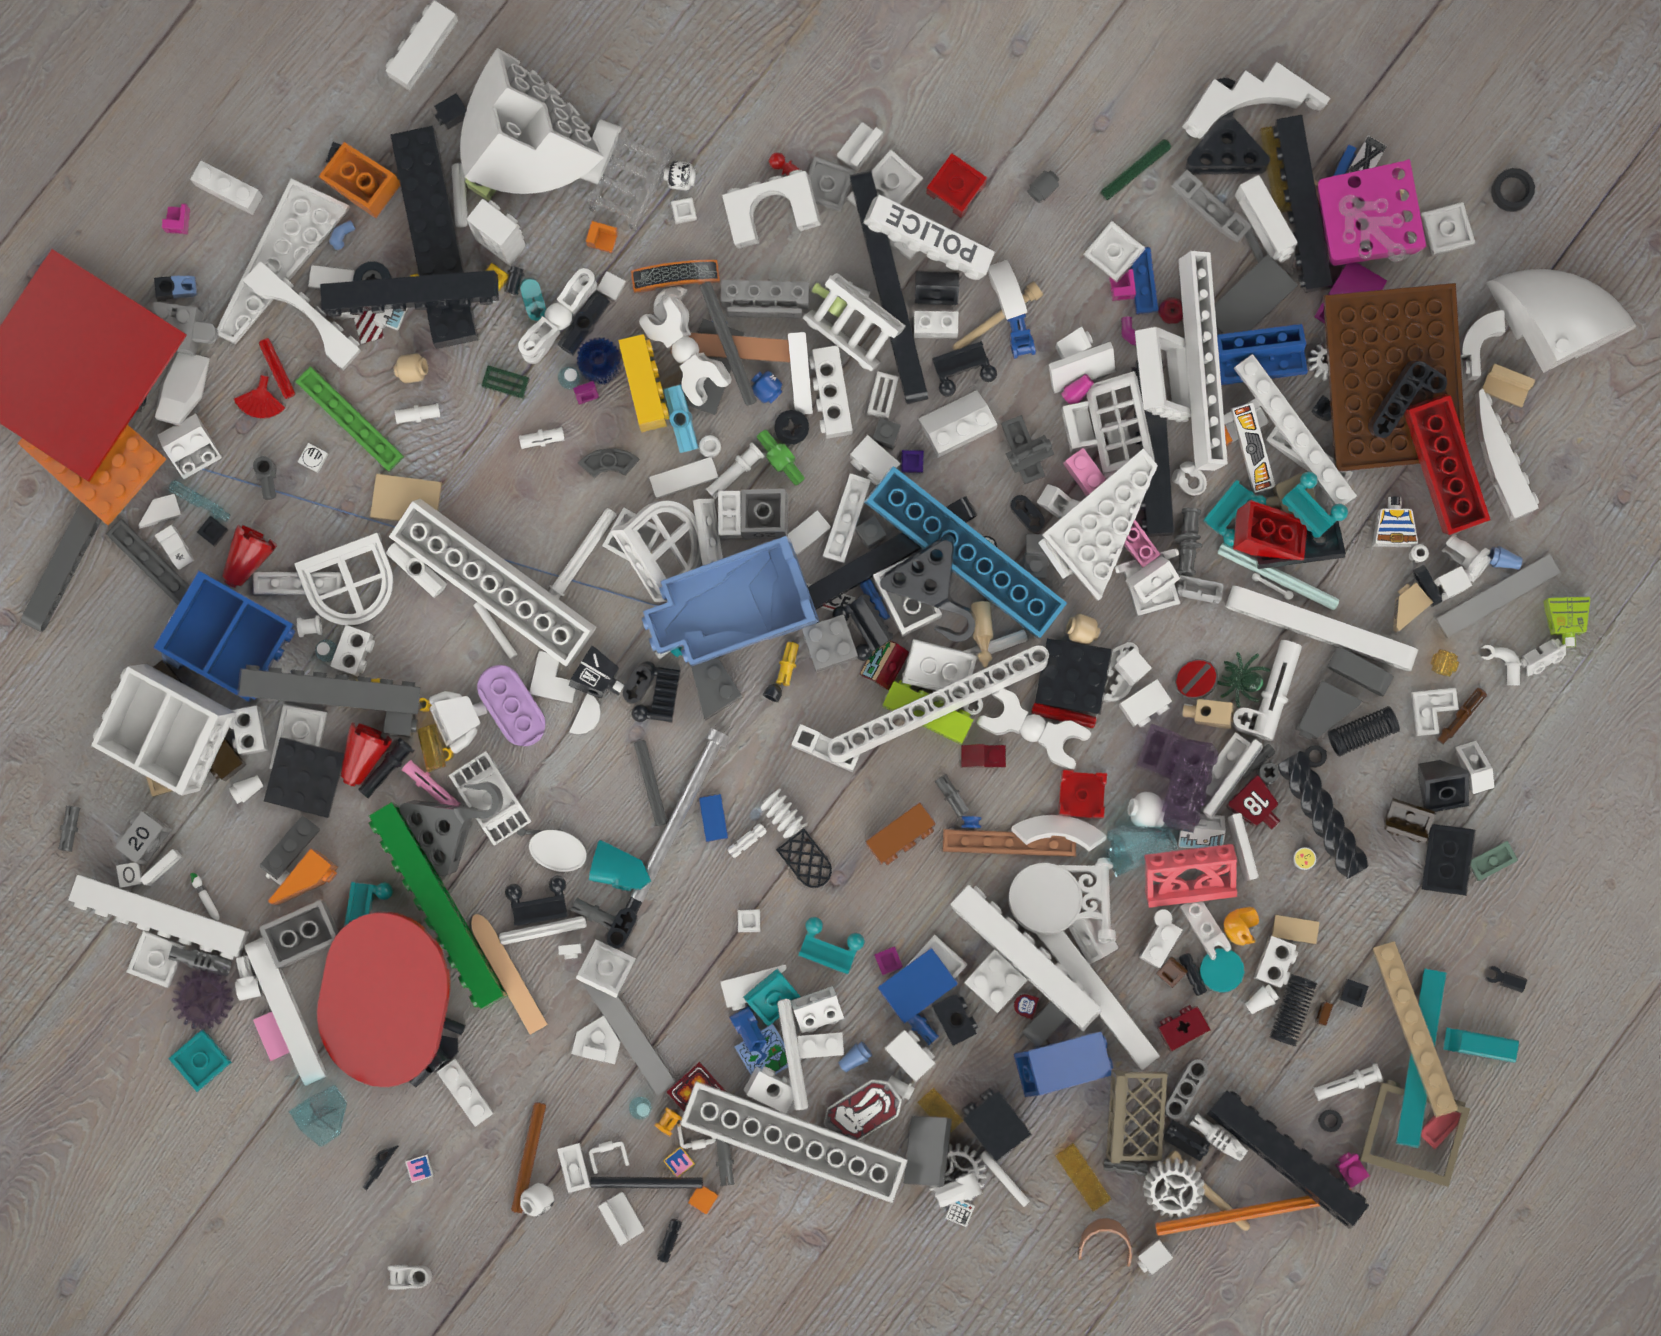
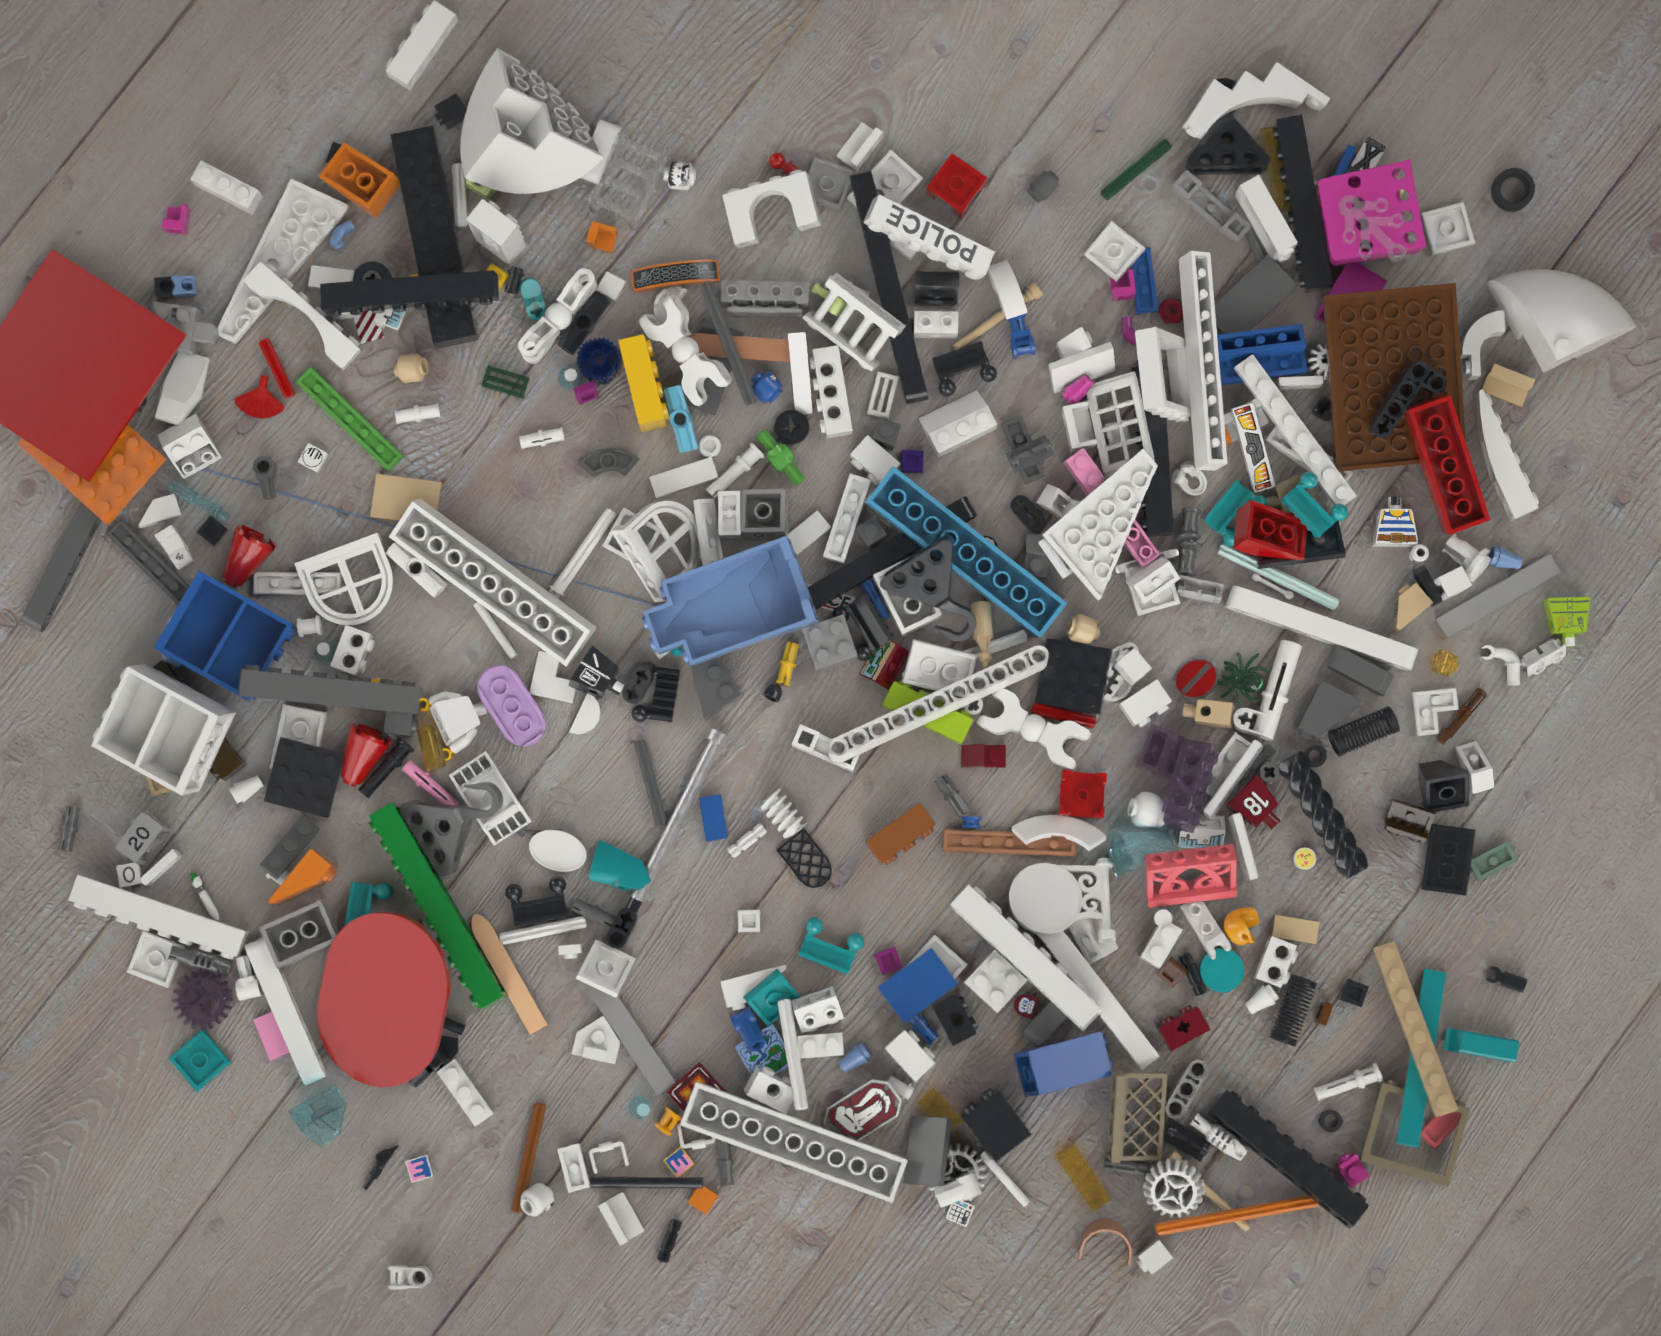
white brick [230,706,268,756] -> none
white tile [671,197,697,224] -> none
none -> white tile [1276,376,1323,390]

